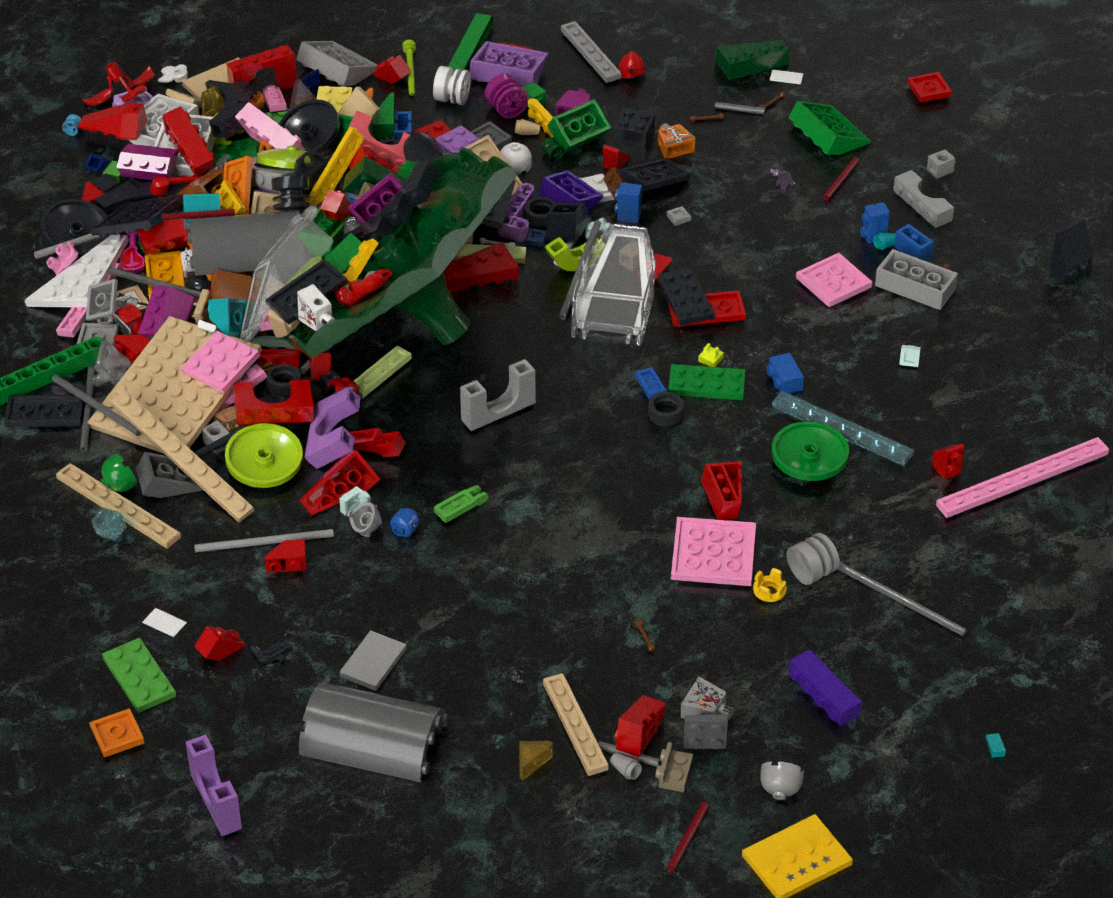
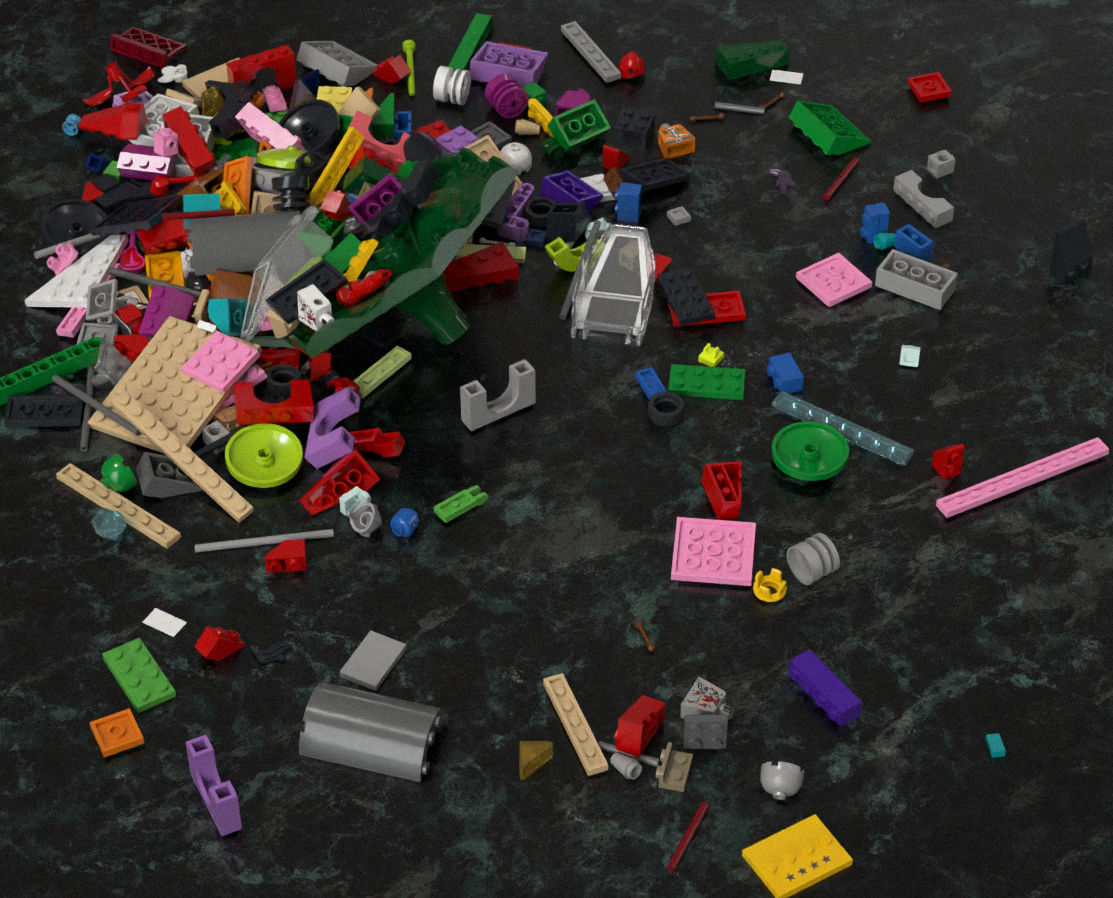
dark grey piece [837,562,967,636] -> none
none -> dark red fence [110,26,187,69]
none -> bright pink brick [154,128,178,157]

